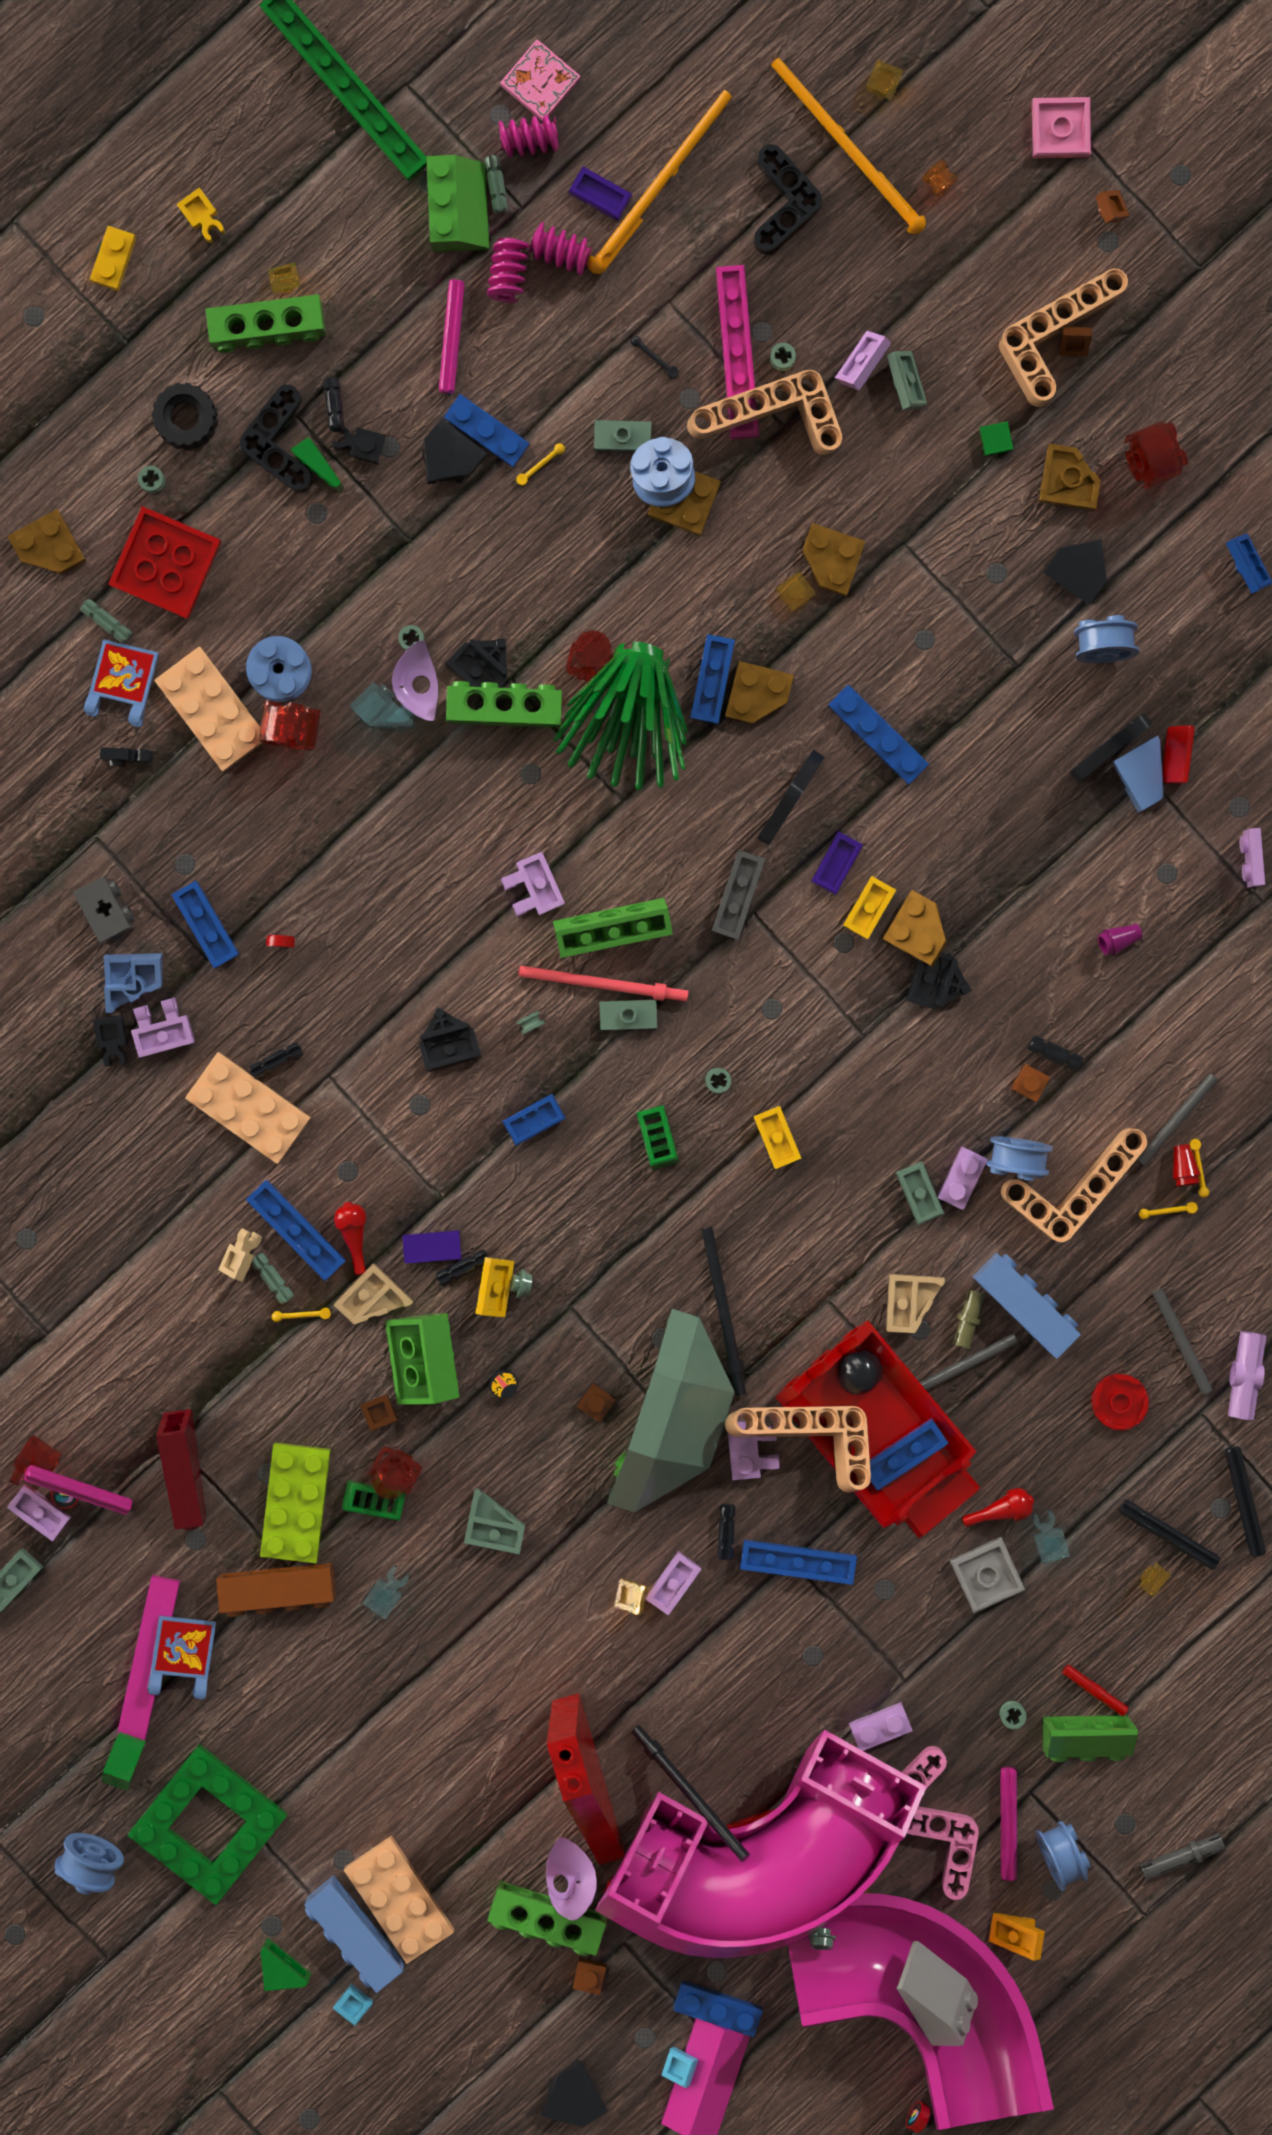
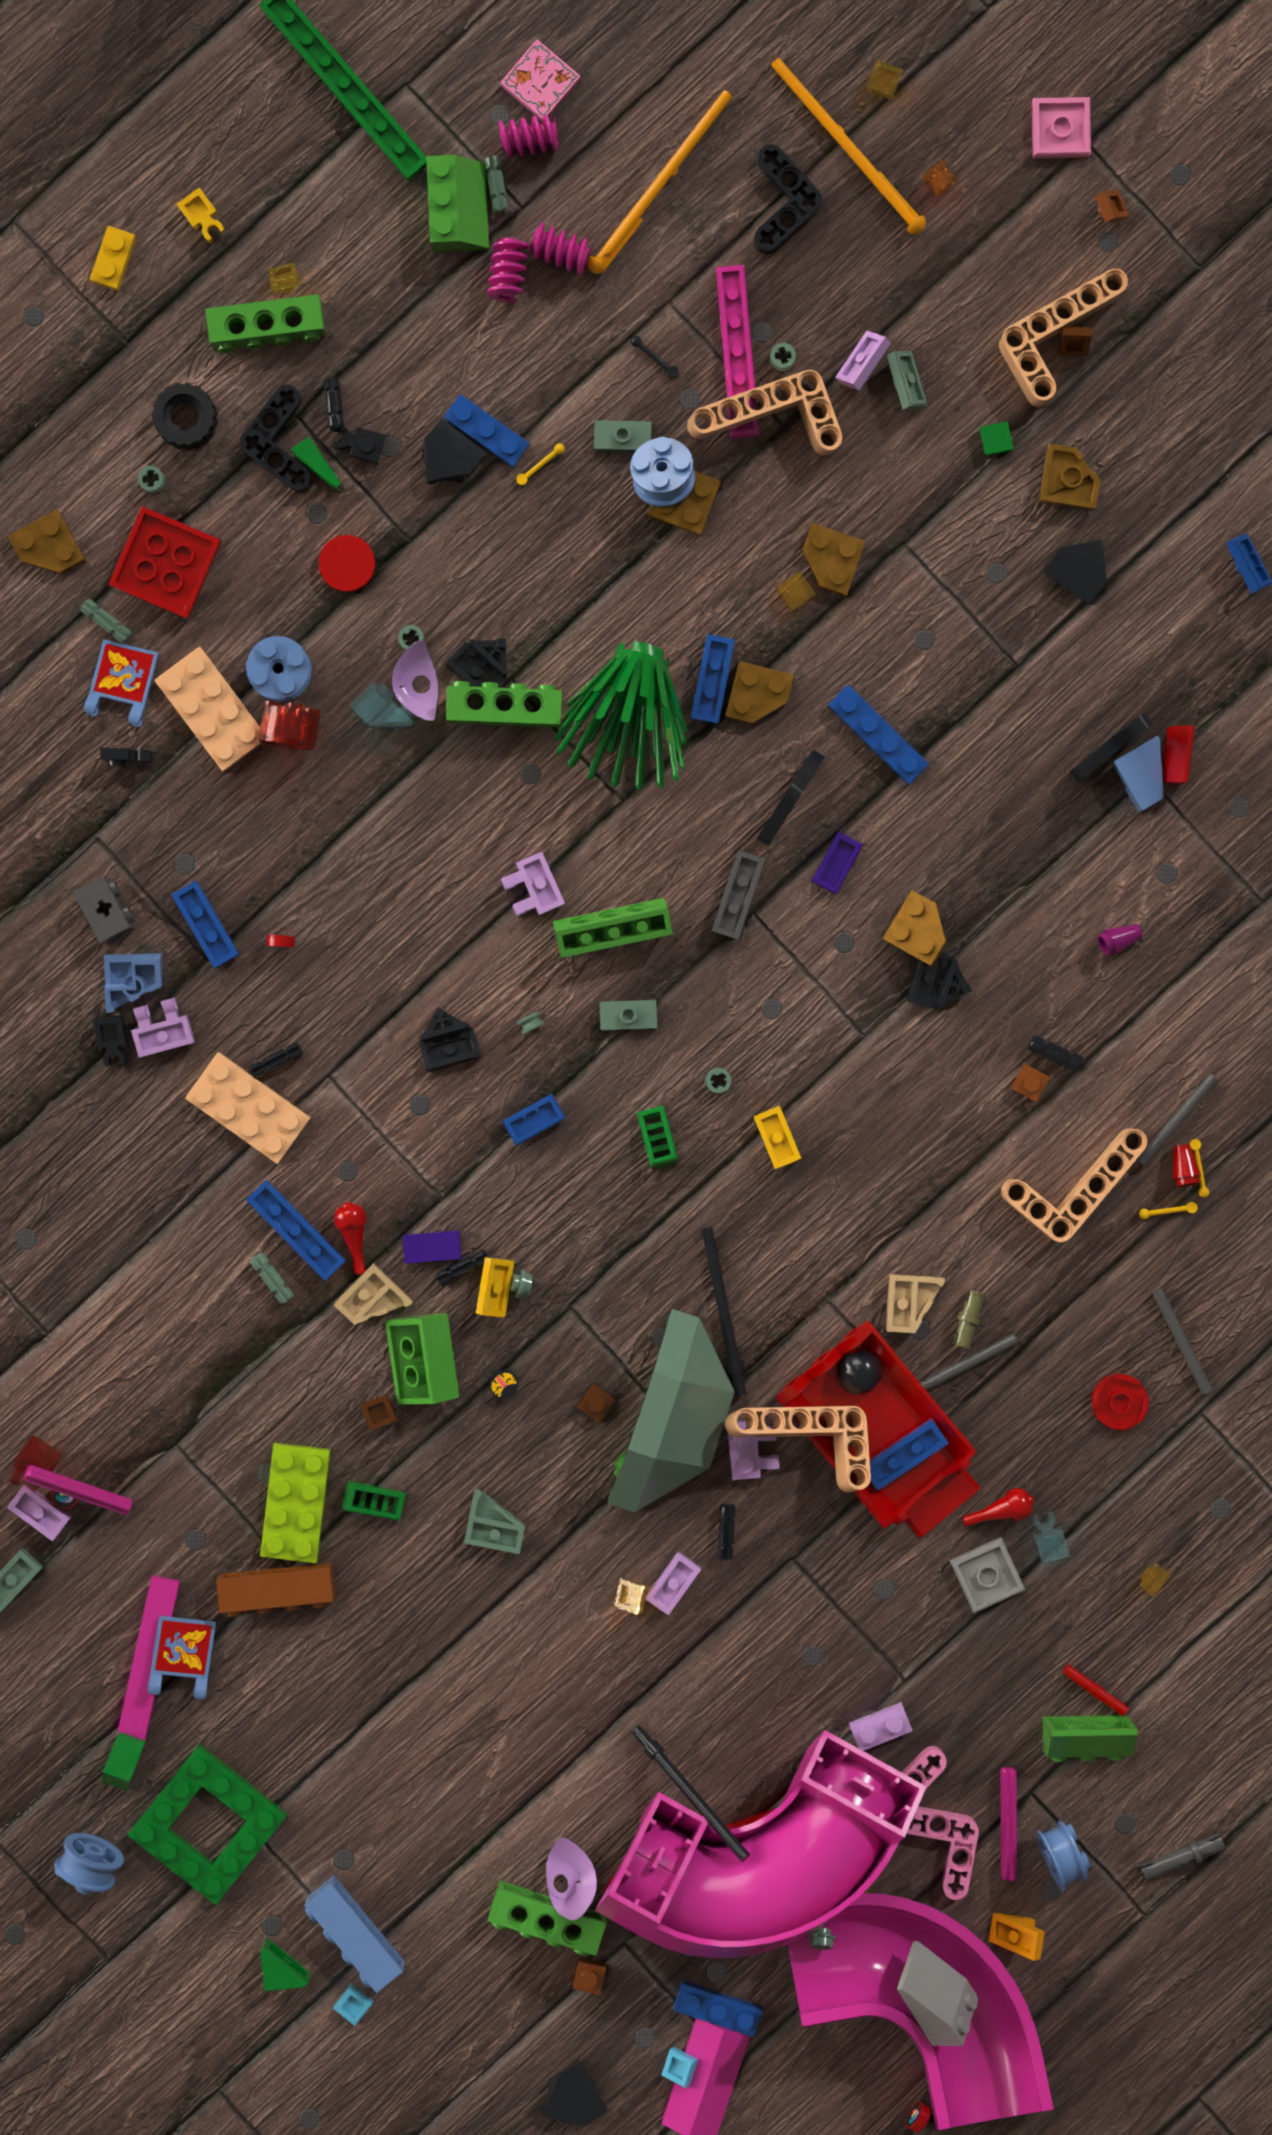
dark red slope [156,1409,206,1530] -> none
tan plate [218,1228,262,1282] -> none
yellow hinge [272,1307,331,1322] -> none
light nougat plate [344,1835,455,1964] -> none
clear light blue plate [362,1565,410,1620] -> none
clear red piece [368,1447,422,1499] -> none
dark pink axle [439,279,465,394] -> none
coral bar [519,965,689,1002] -> none
red slope [547,1693,626,1865] -> none
clear red piece [566,630,614,682] -> none
dark purple tile [569,166,632,221] -> none
blue plate [740,1539,857,1585] -> none
yellow plate [843,876,896,940] -> none
sand green plate [895,1161,944,1225] -> none
lavender plate [937,1146,988,1210] -> none
medium blue brick [972,1253,1081,1359] -> none
medium blue wheel [986,1136,1053,1181] -> none
sand green bush [999,1701,1026,1729] -> none
medium blue wheel [1074,615,1140,663] -> none
black axle [1118,1499,1220,1570] -> none
clear red brick [1124,422,1188,489] -> none
black axle [1225,1446,1266,1557] -> none
lavender piece [1228,1331,1266,1420] -> none
lavender plate [1239,828,1265,888] -> none
none -> red tile [318,535,376,592]

